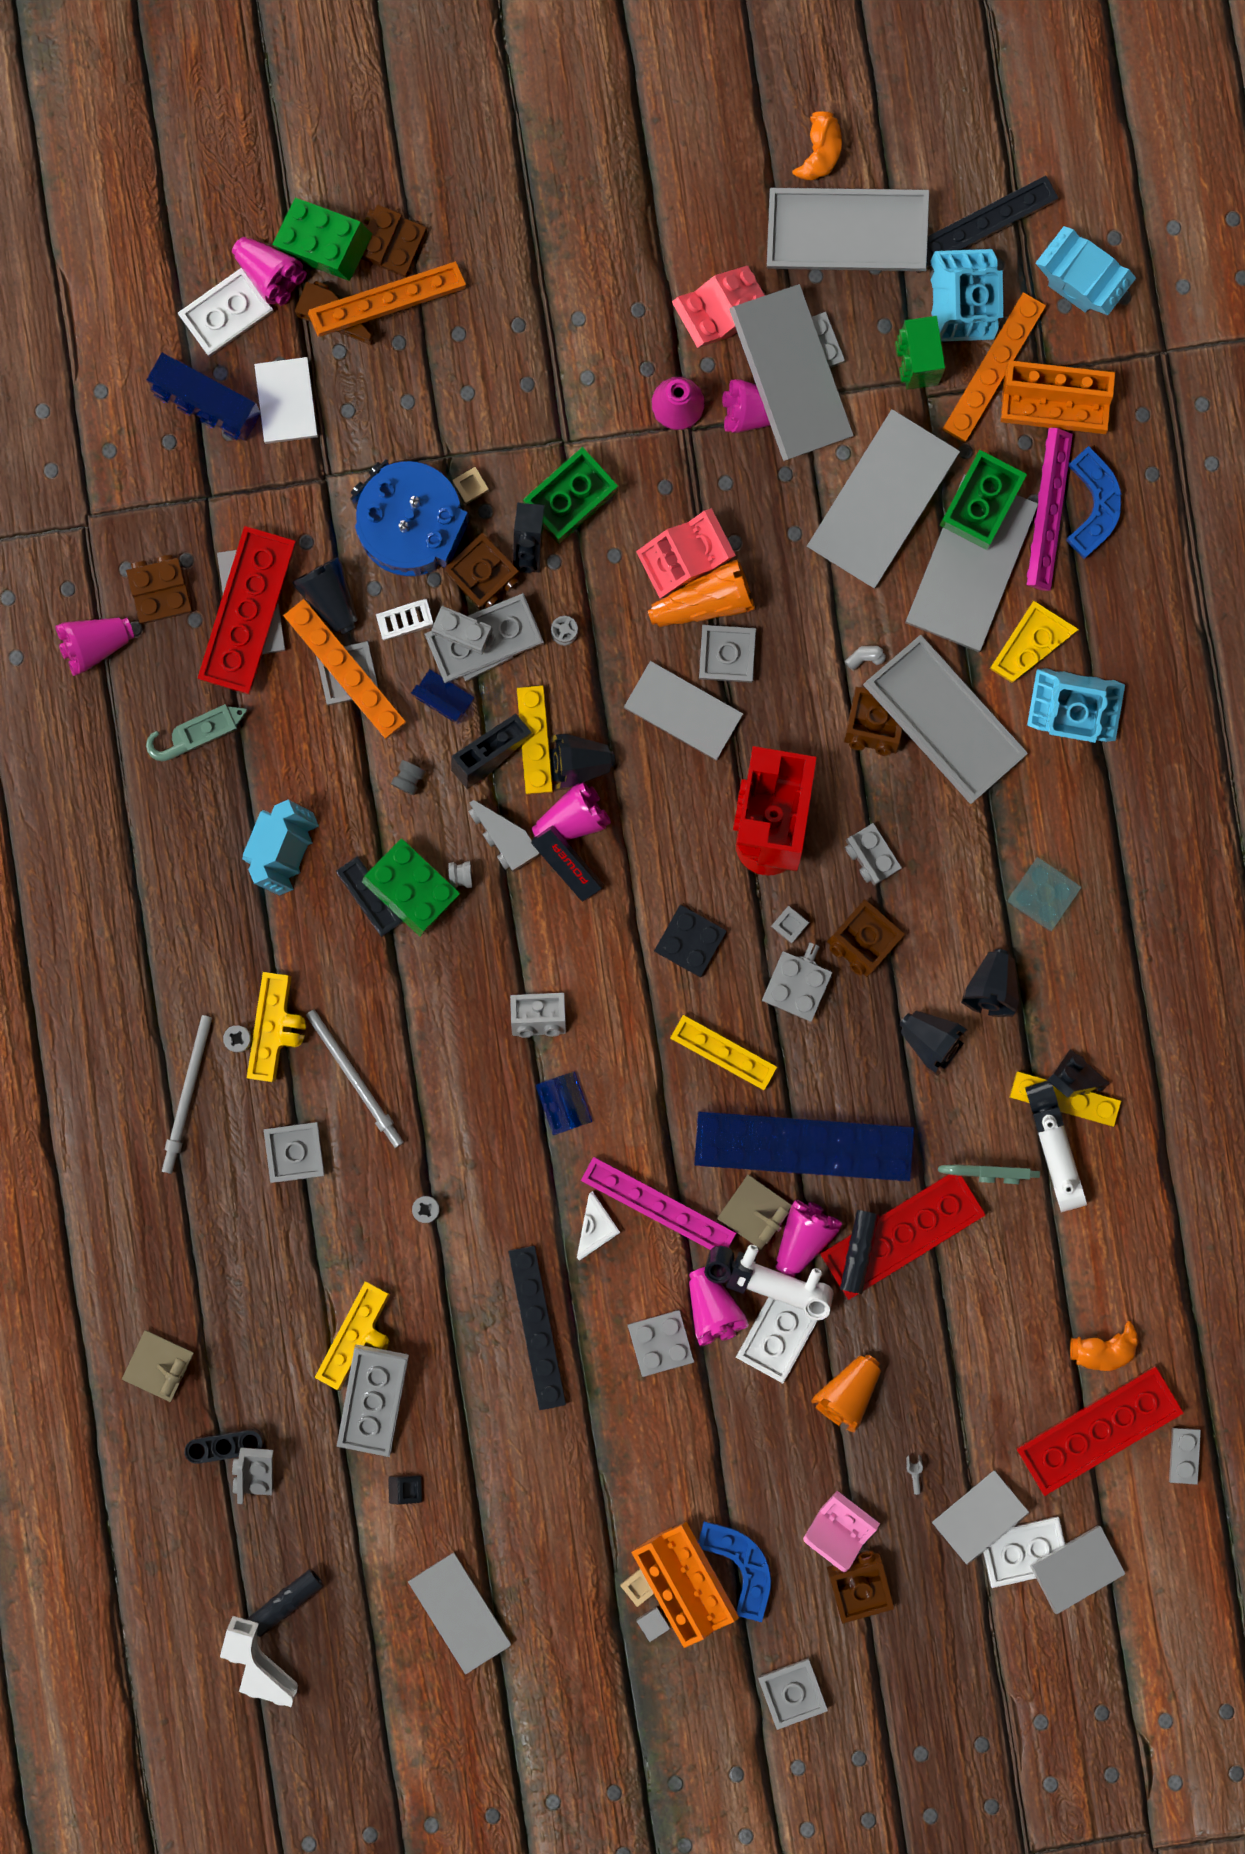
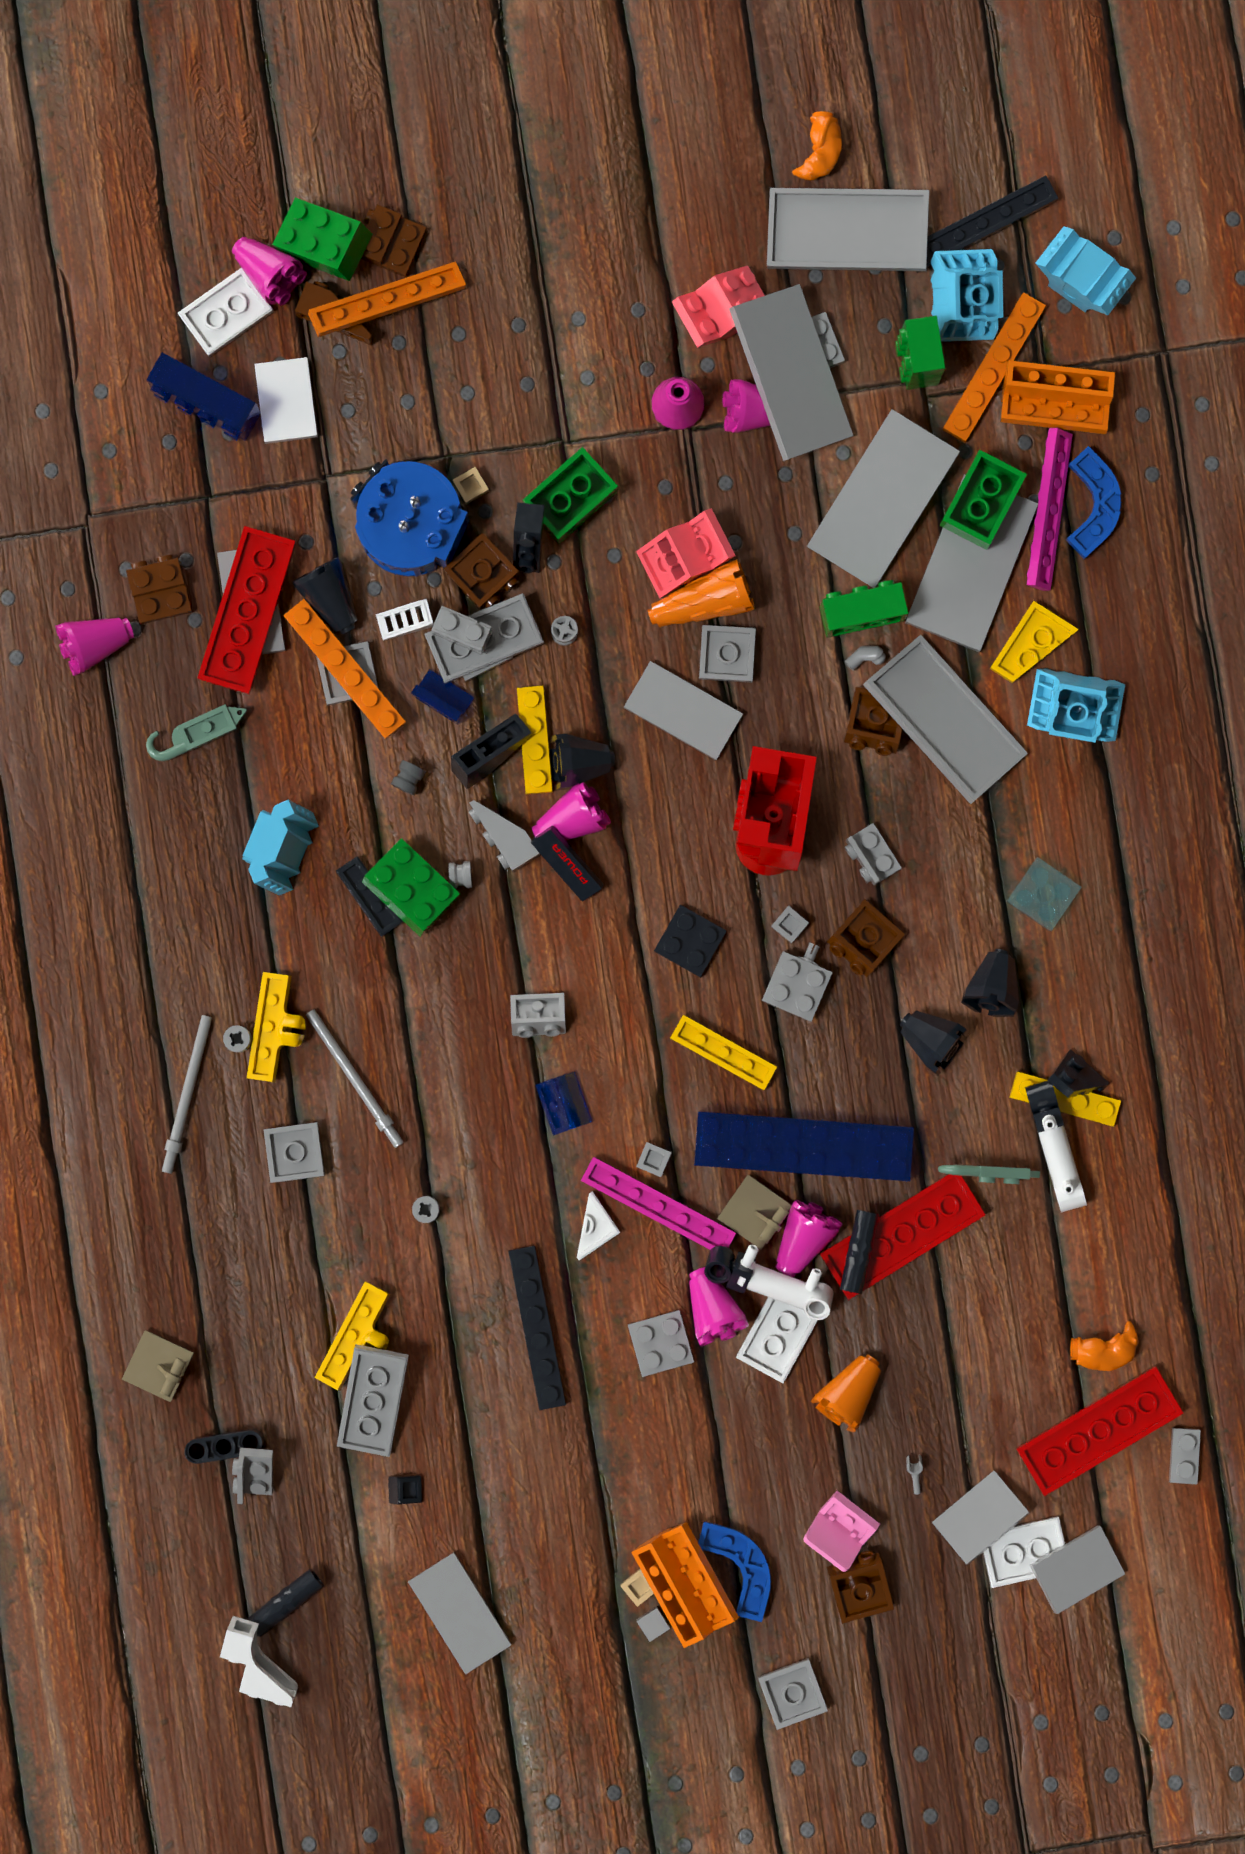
none -> light grey plate [636,1142,671,1177]
none -> green brick [819,580,908,638]

